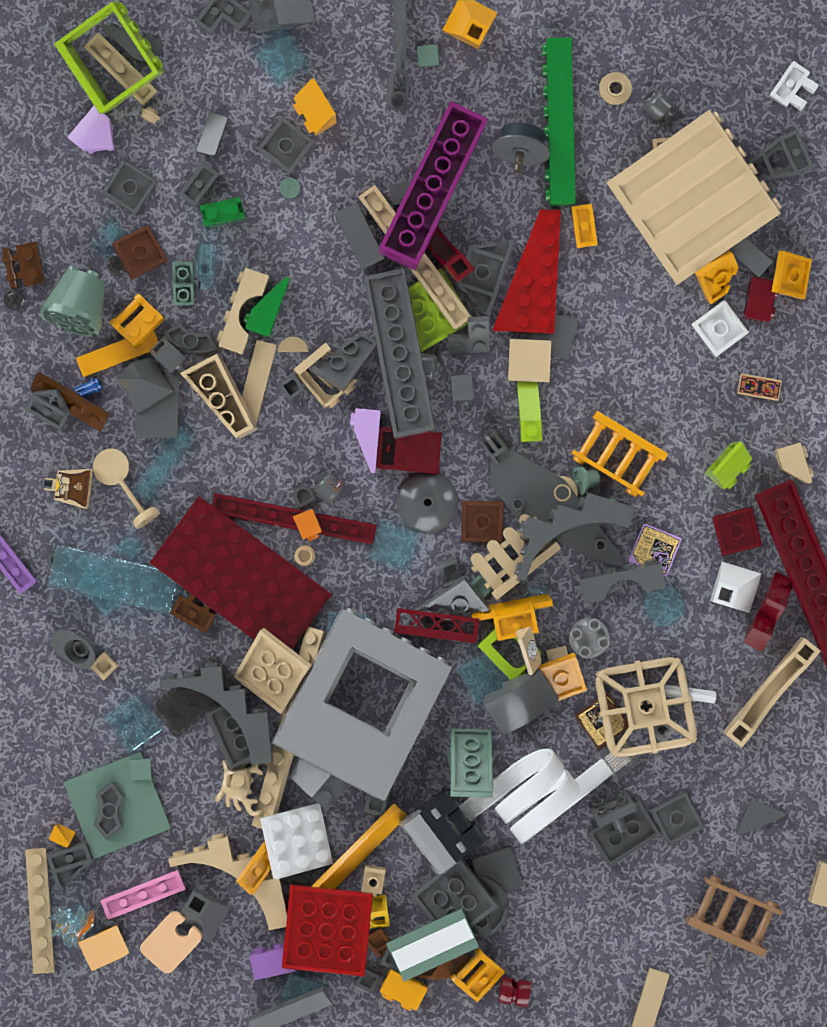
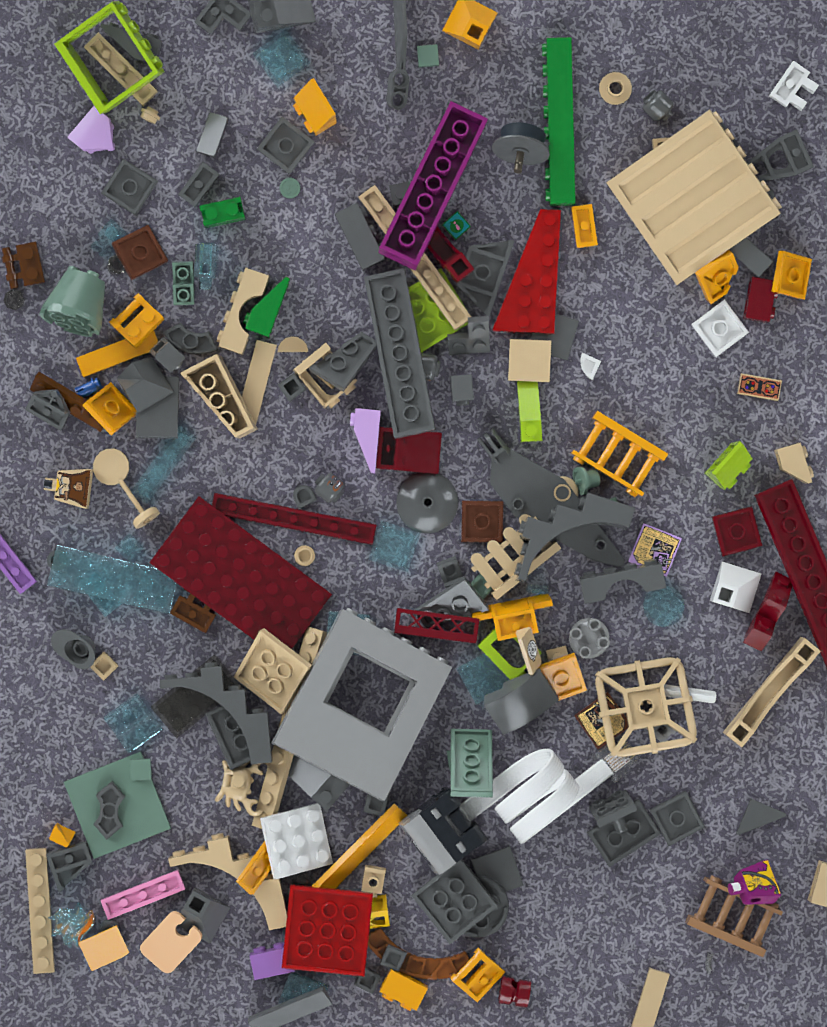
orange brick [293,509,322,542] -> none
tile [386,908,479,981] -> none
none -> light orange tile [83,382,136,436]
none -> tile [442,211,471,241]
none -> white tile [580,353,601,380]
none -> torso [728,859,781,905]

